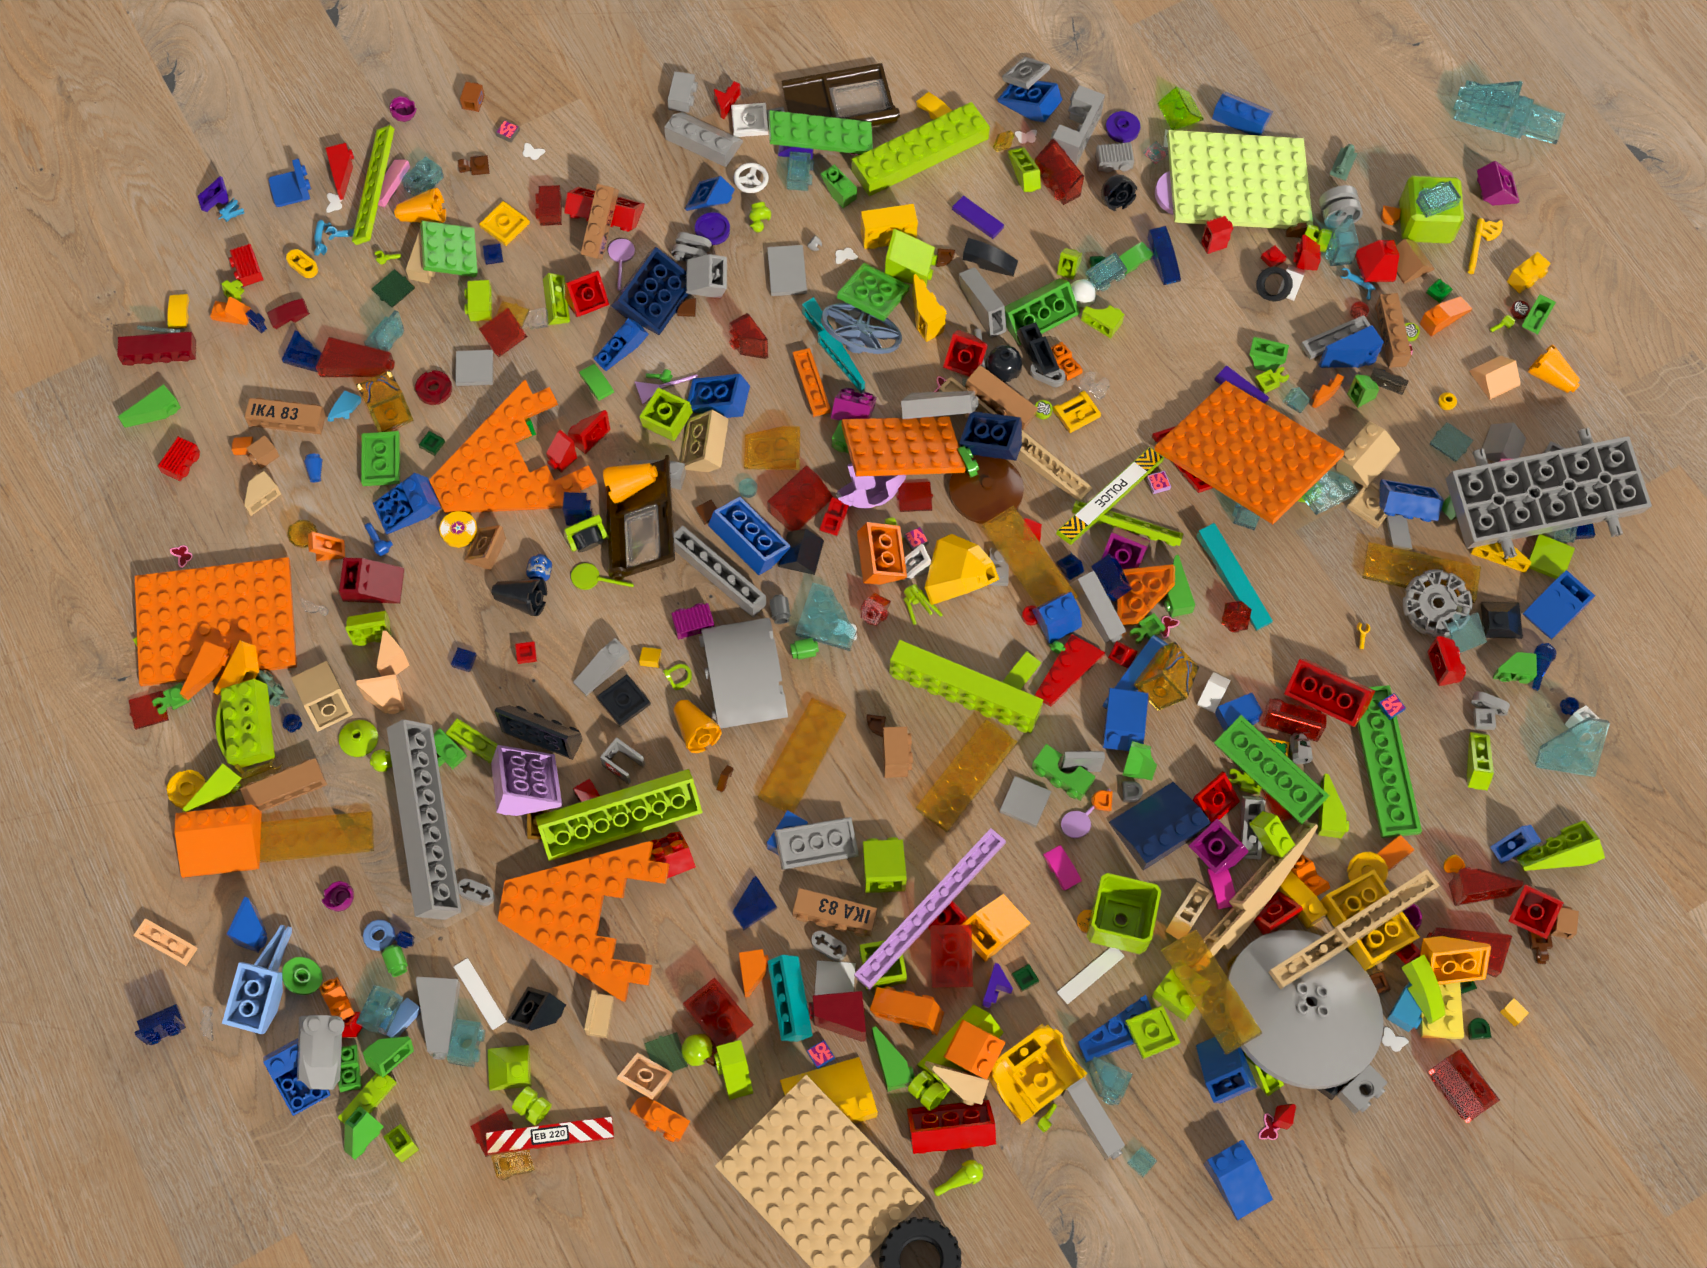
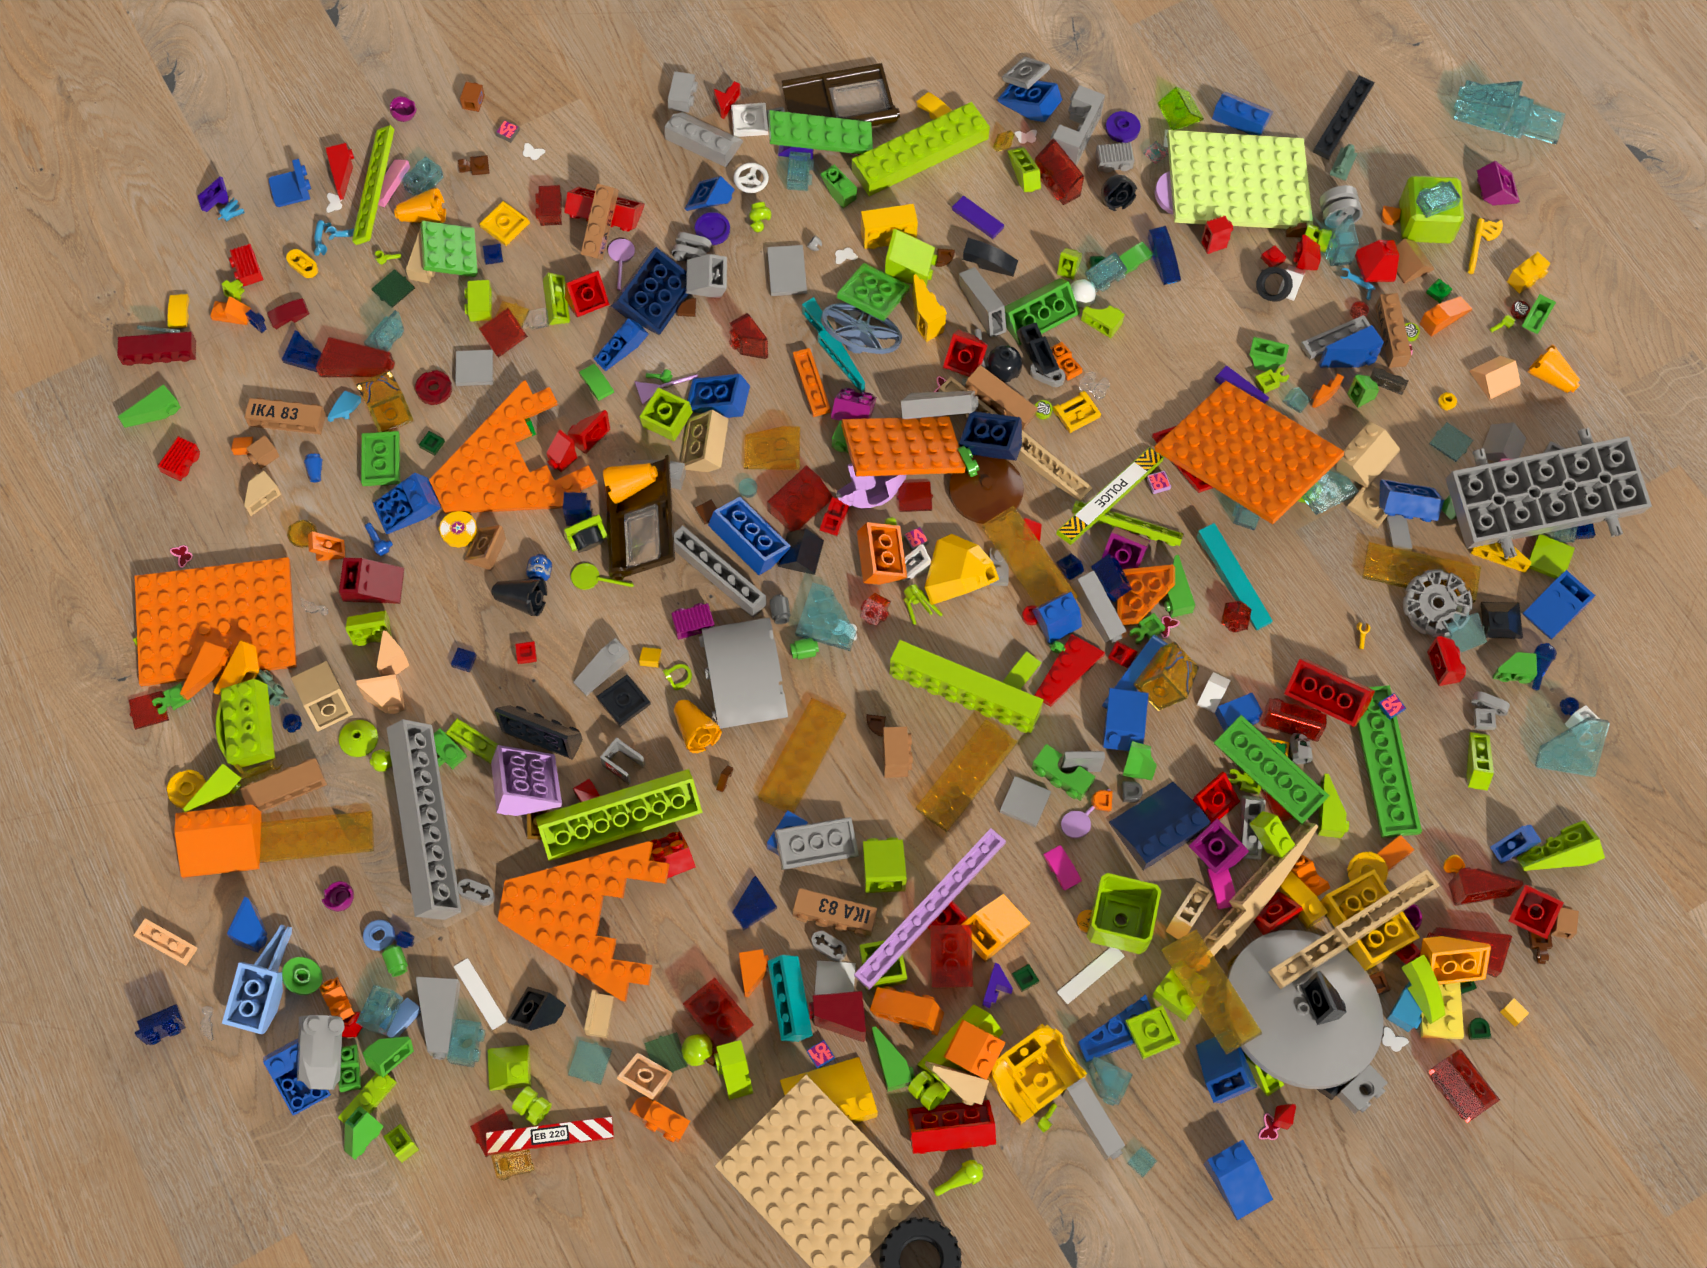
none -> clear light blue piece [568,1040,612,1085]
none -> black slope [1301,971,1347,1025]
none -> black plate [1313,75,1375,160]

